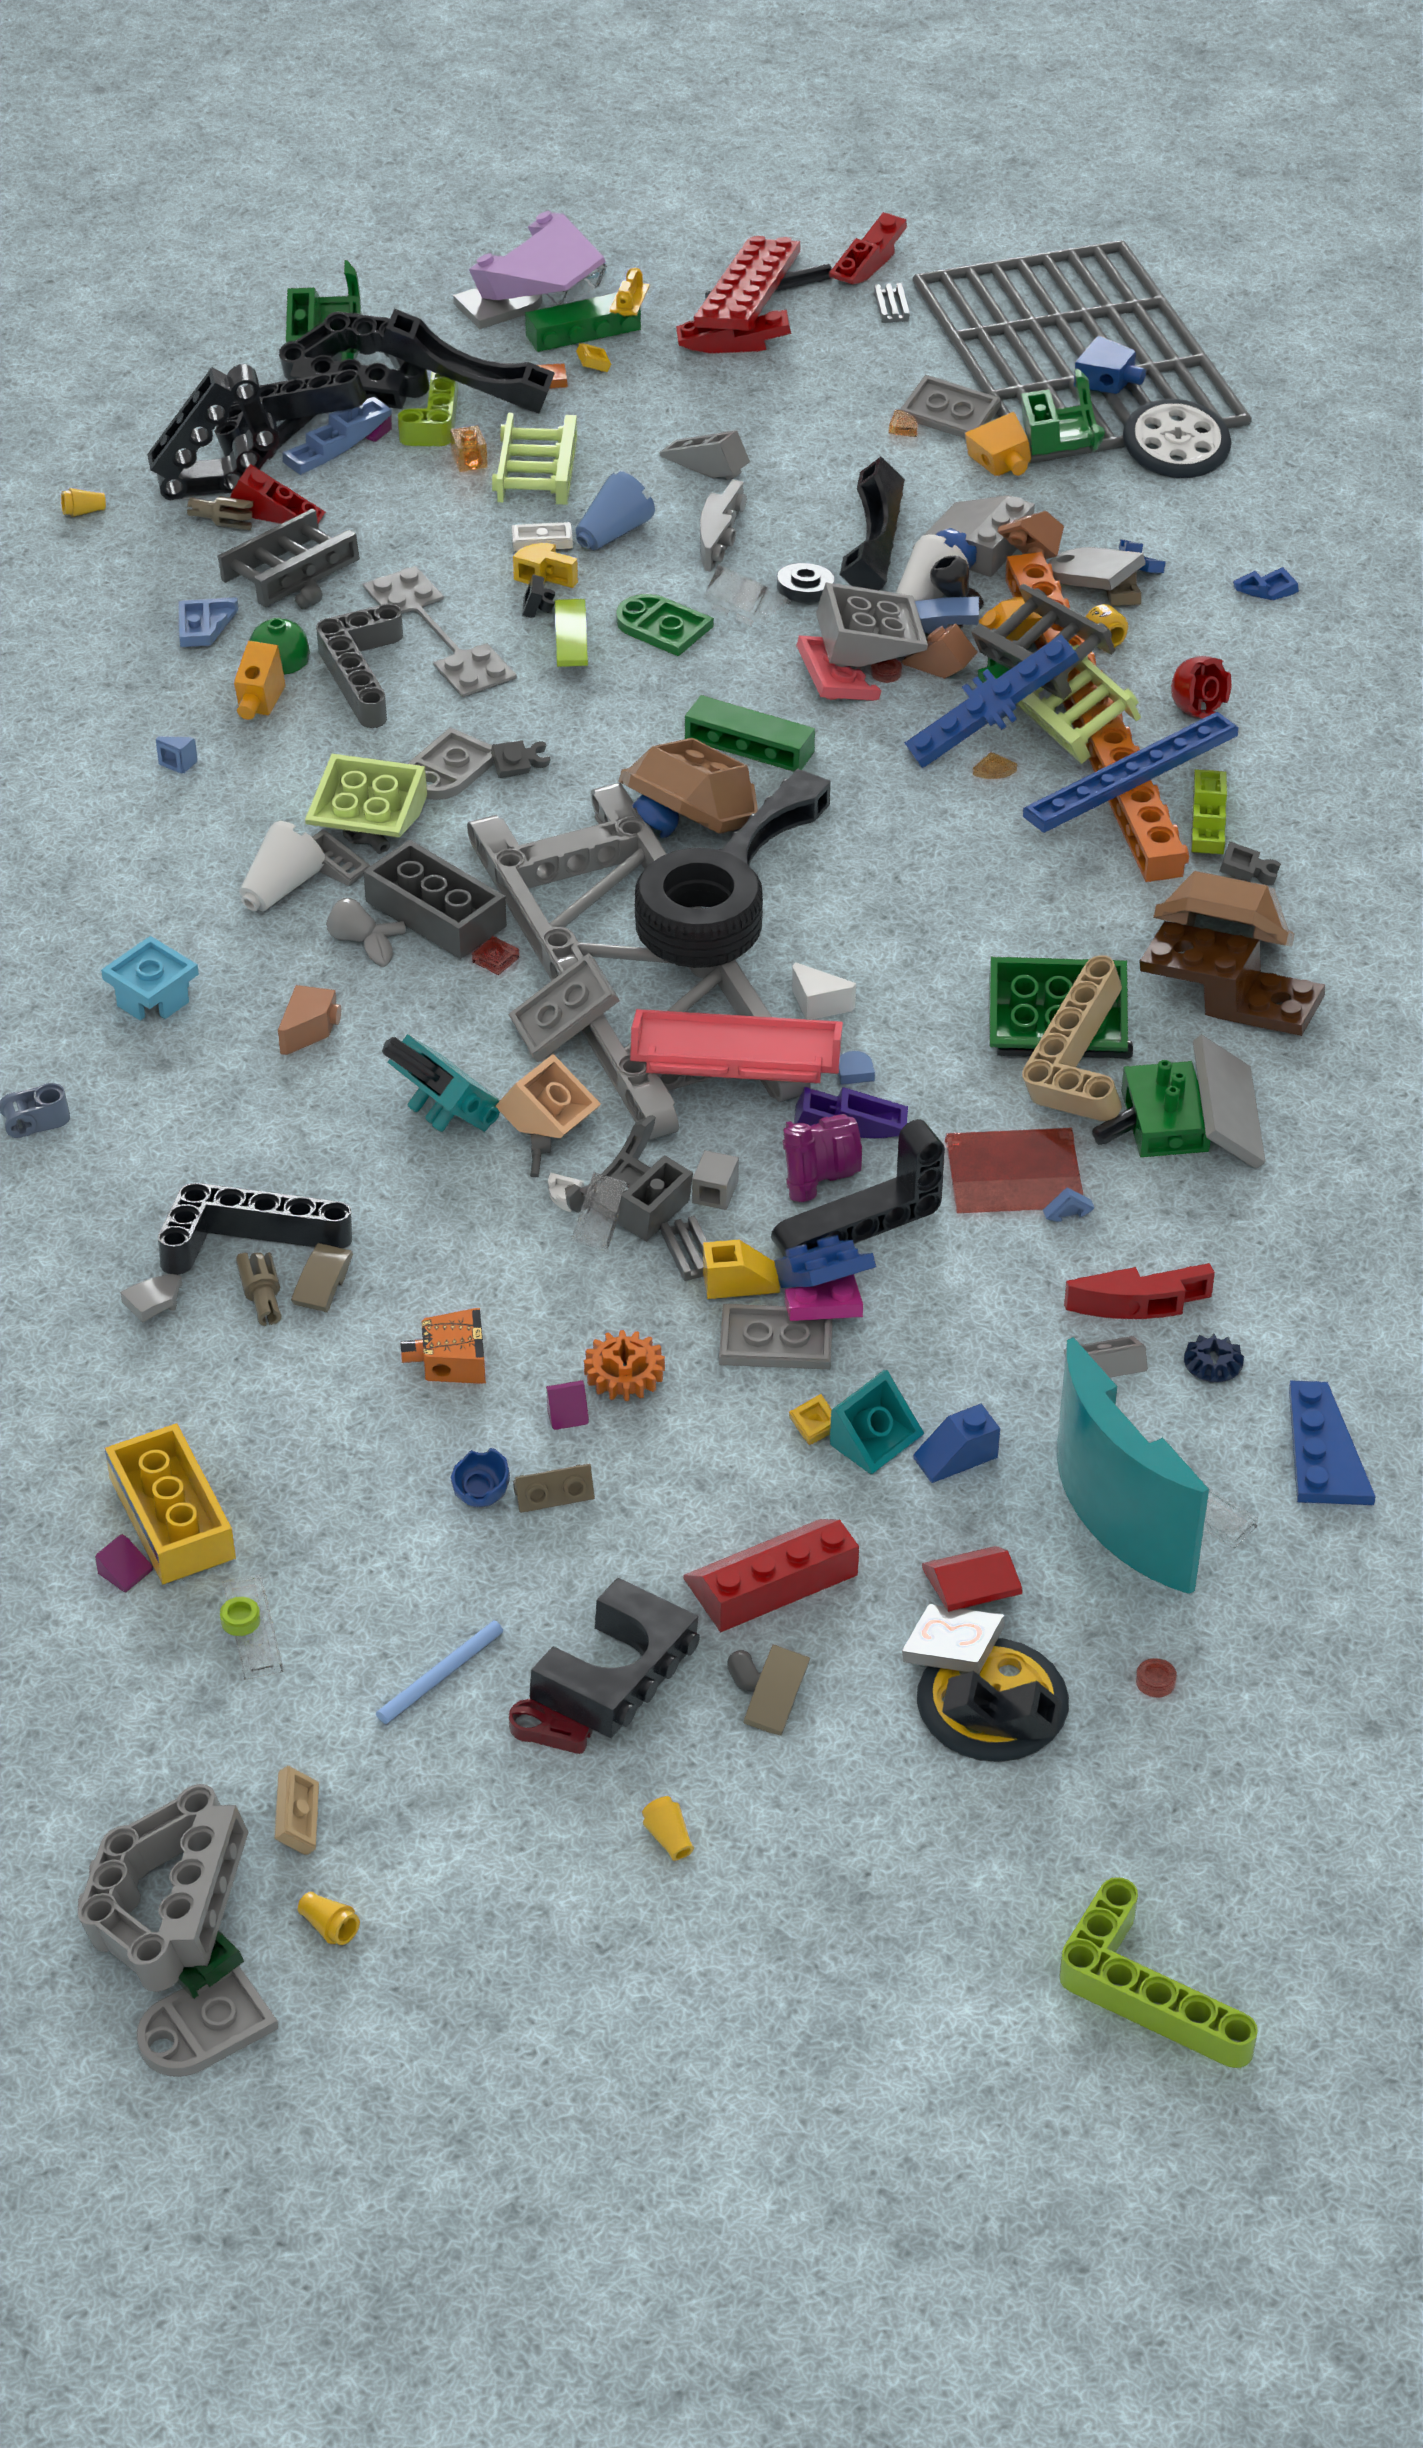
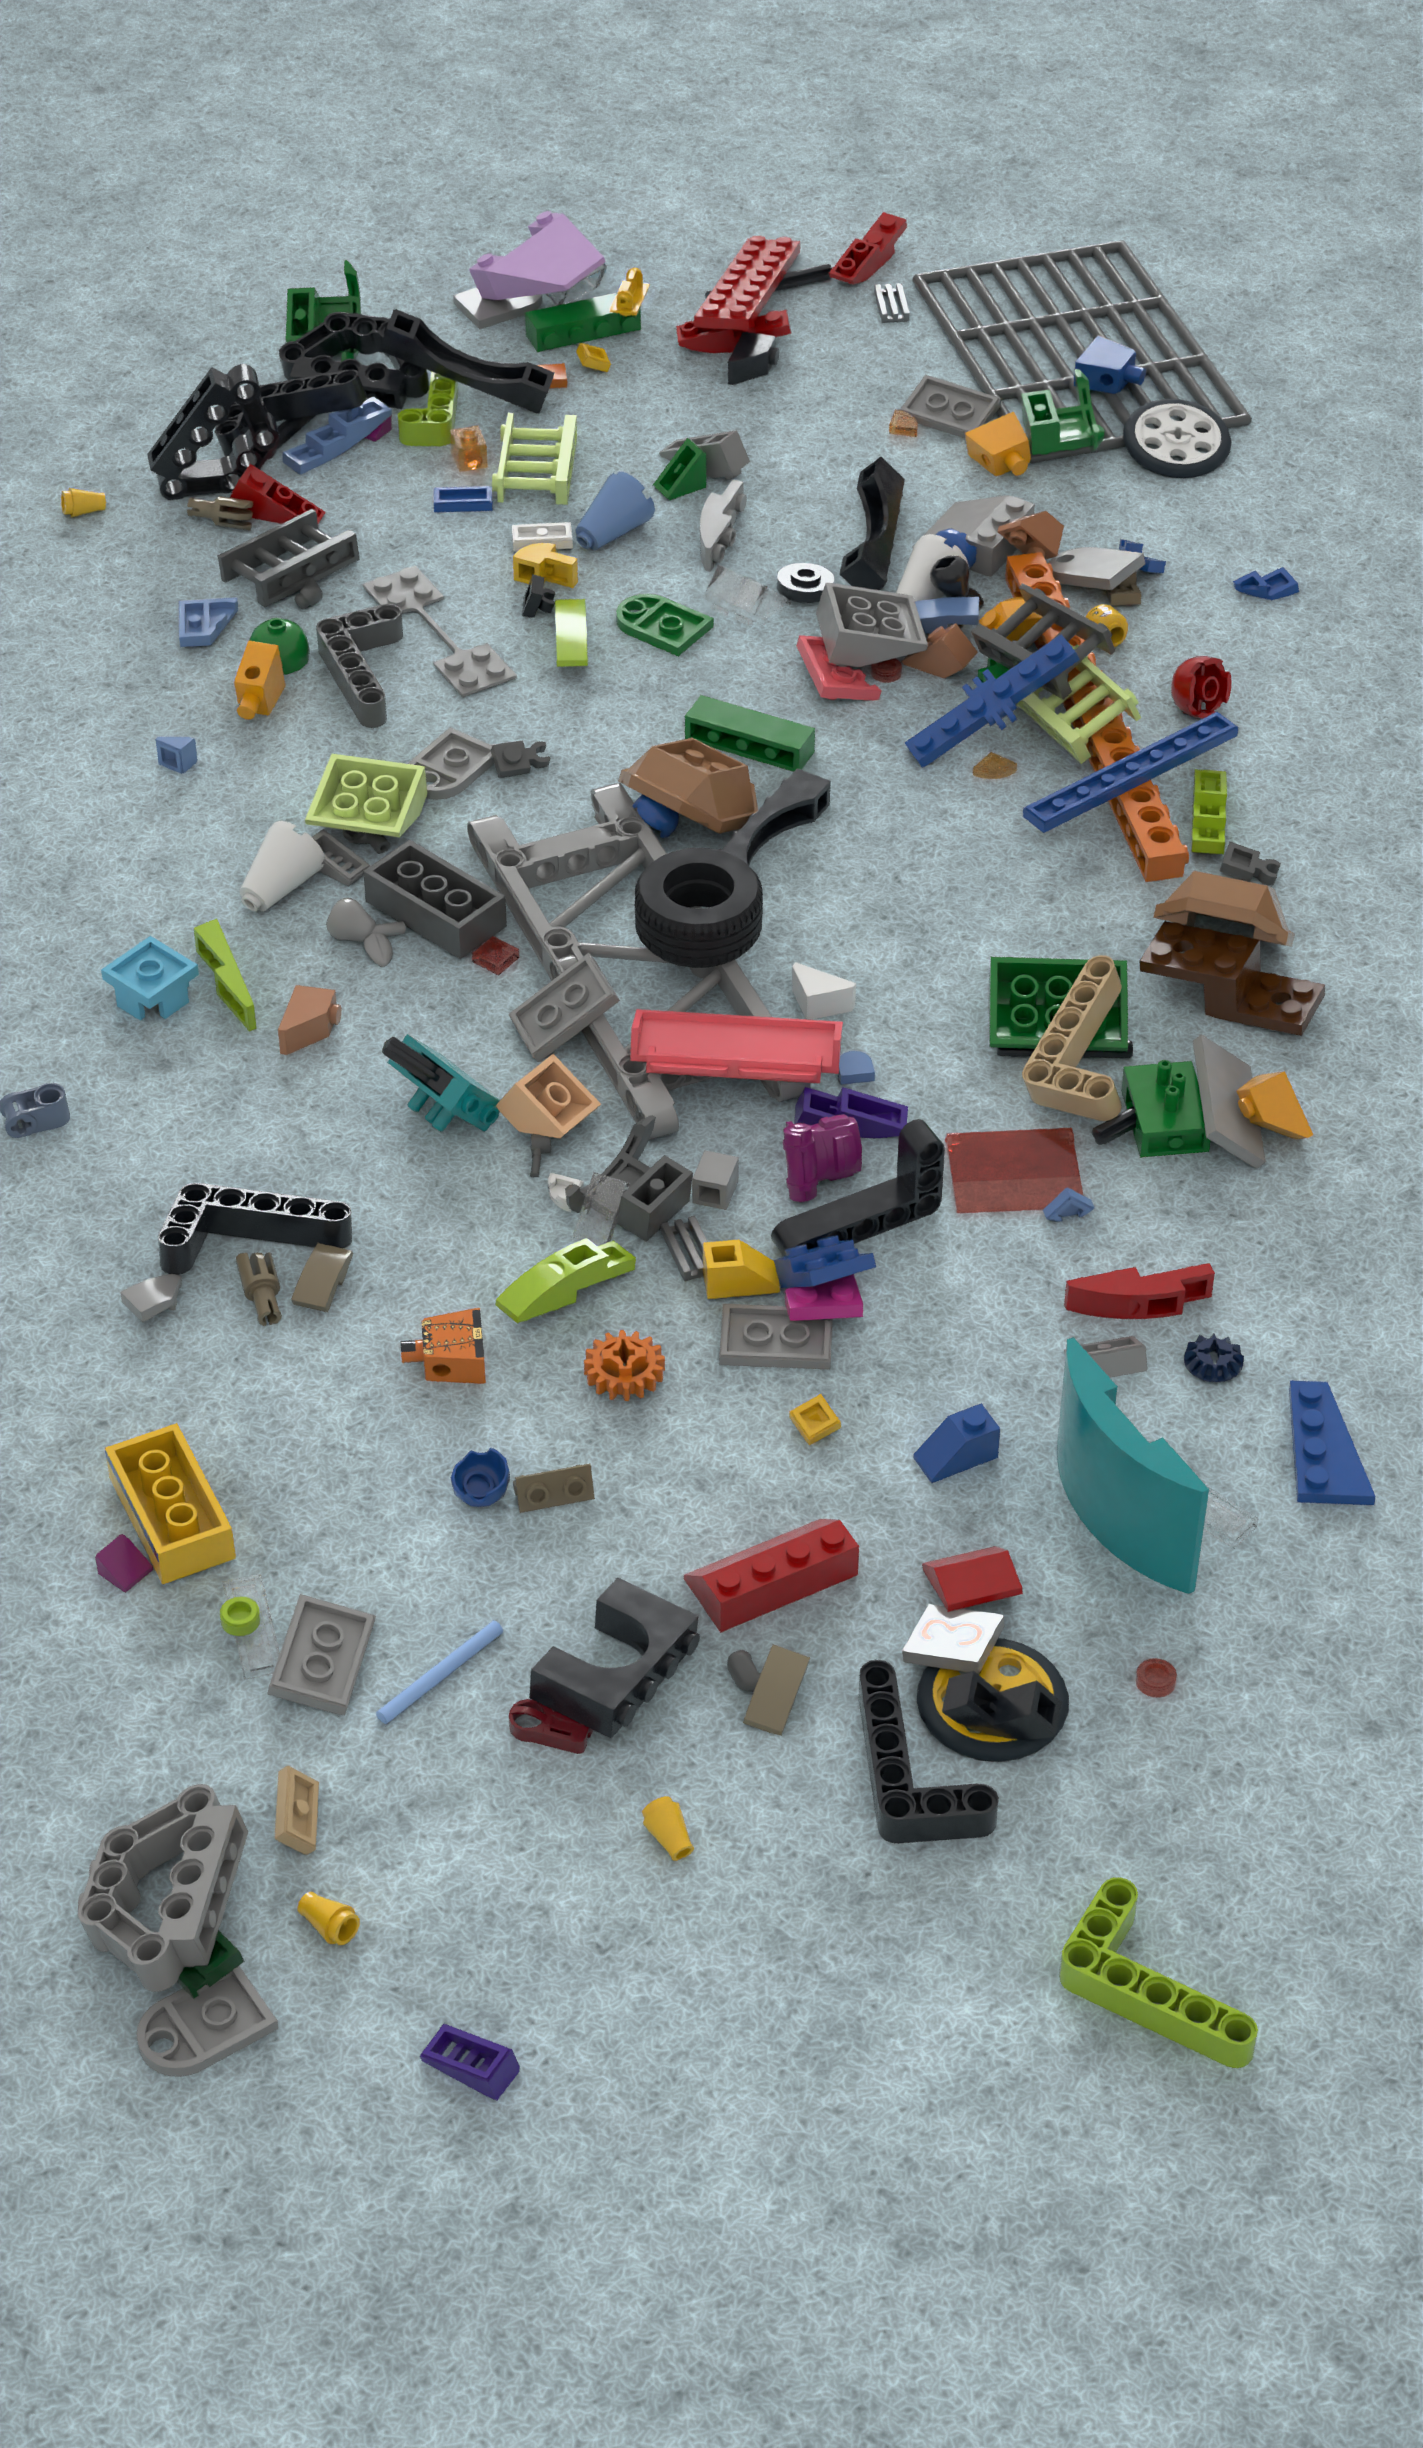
magenta slope [546,1380,589,1430] -> none
teal slope [830,1370,925,1474] -> none
none -> lime slope [193,918,257,1032]
none -> light grey tile [267,1594,376,1715]
none -> dark purple slope [420,2023,520,2101]
none -> blue tile [434,486,493,513]
none -> lime slope [495,1238,636,1323]
none -> green slope [653,438,706,500]
none -> black slope [728,331,779,385]
none -> black beam [858,1659,999,1844]
none -> light orange slope [1236,1071,1313,1139]

